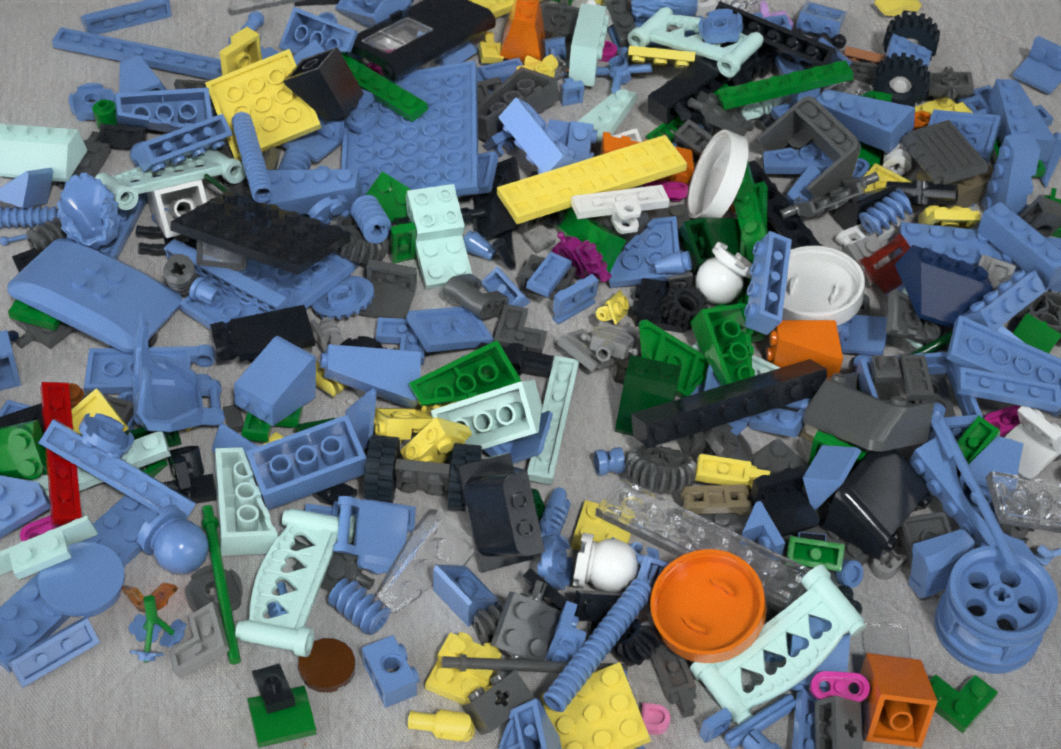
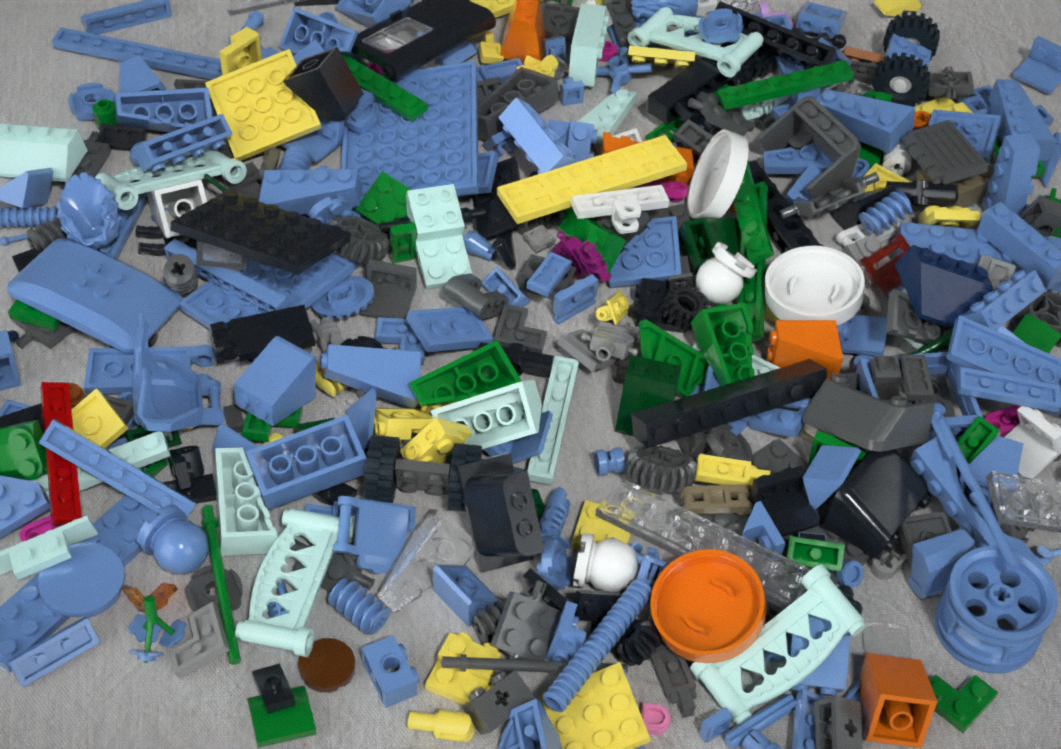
medium blue plate [79,413,134,459] -> none
medium blue bush [189,276,223,307] -> none
medium blue piece [231,112,274,203] -> none
medium blue piece [350,195,391,244] -> none
medium blue cone [655,250,692,274] -> none
medium blue brick [744,231,792,335] -> none
dark pink plate [810,671,870,702] -> none

